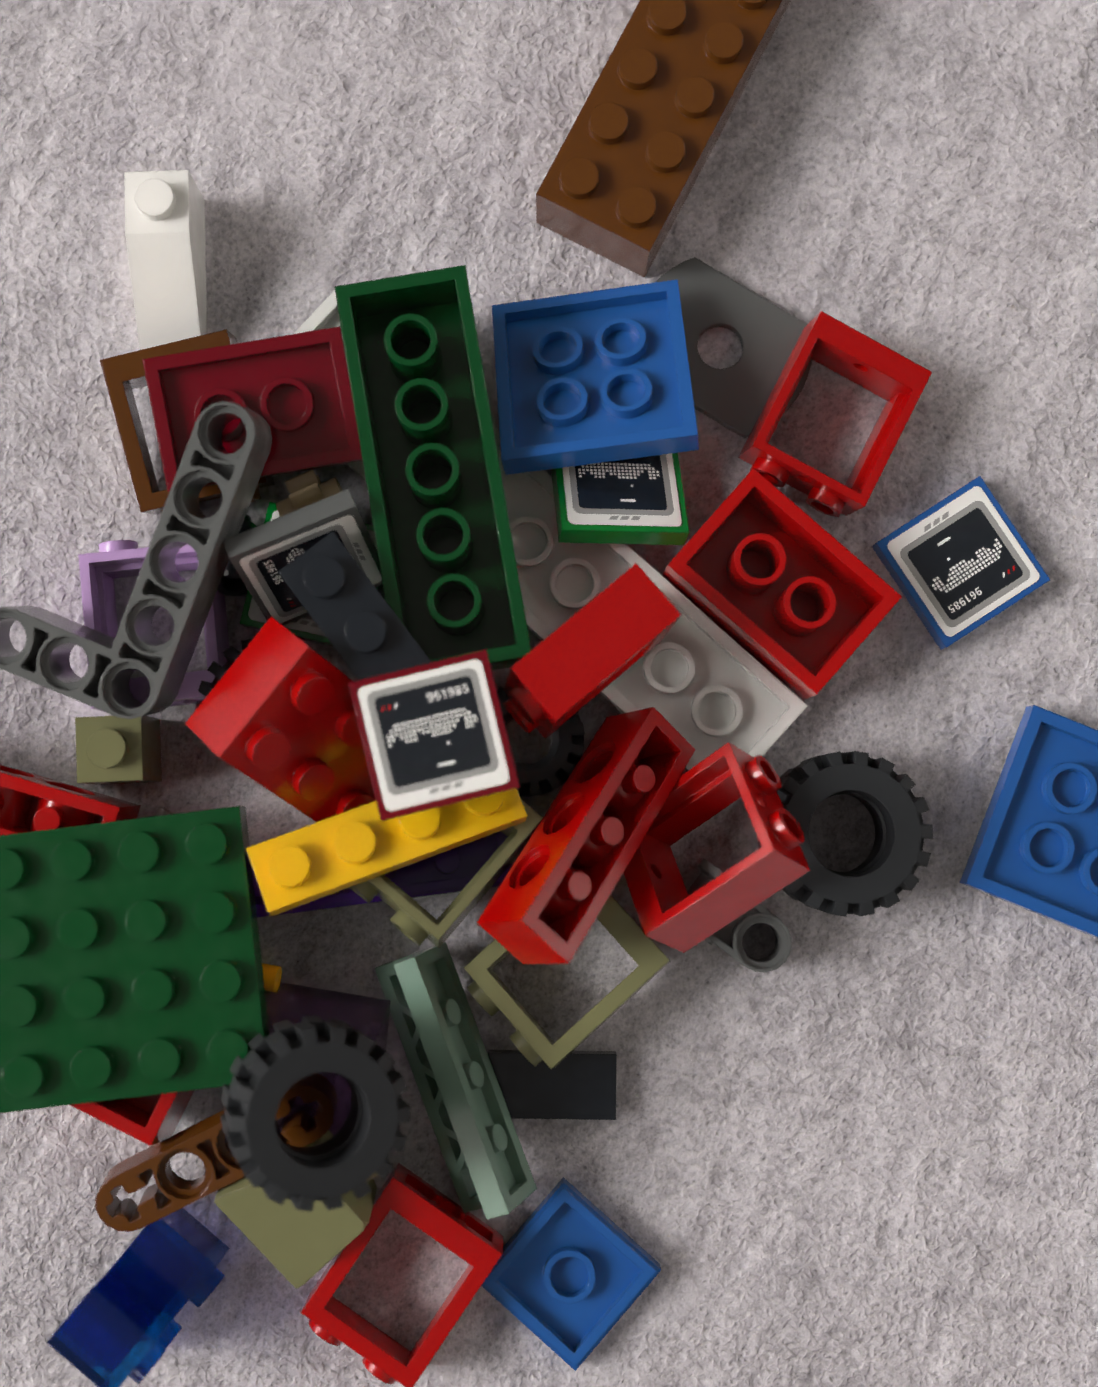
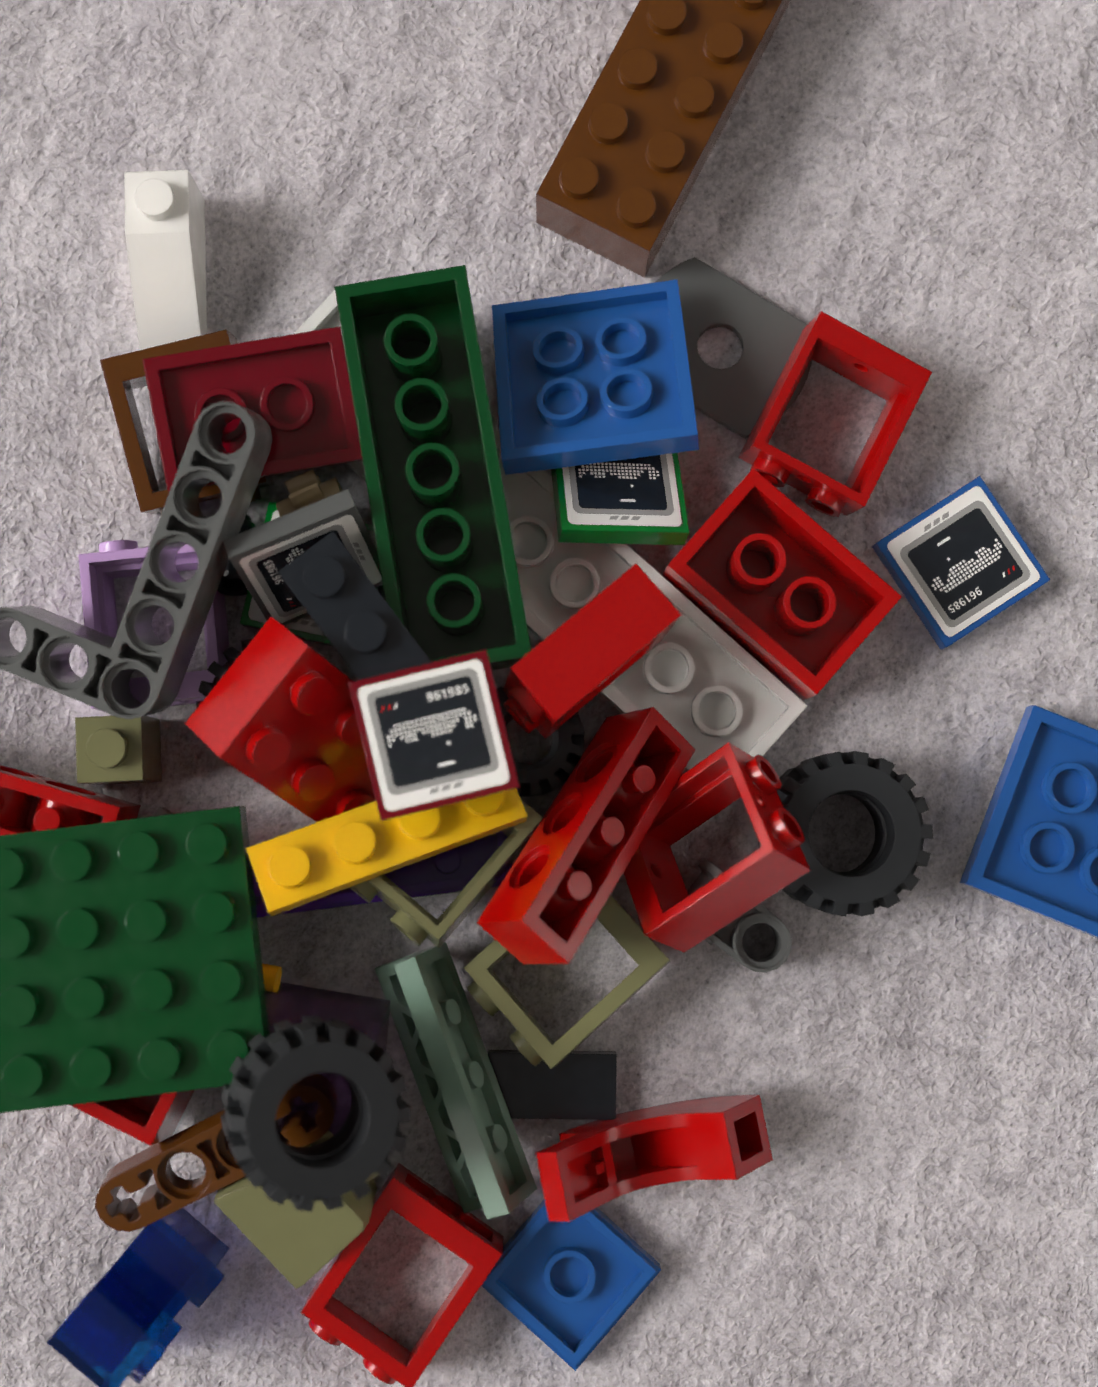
none -> red arch [536,1094,773,1222]

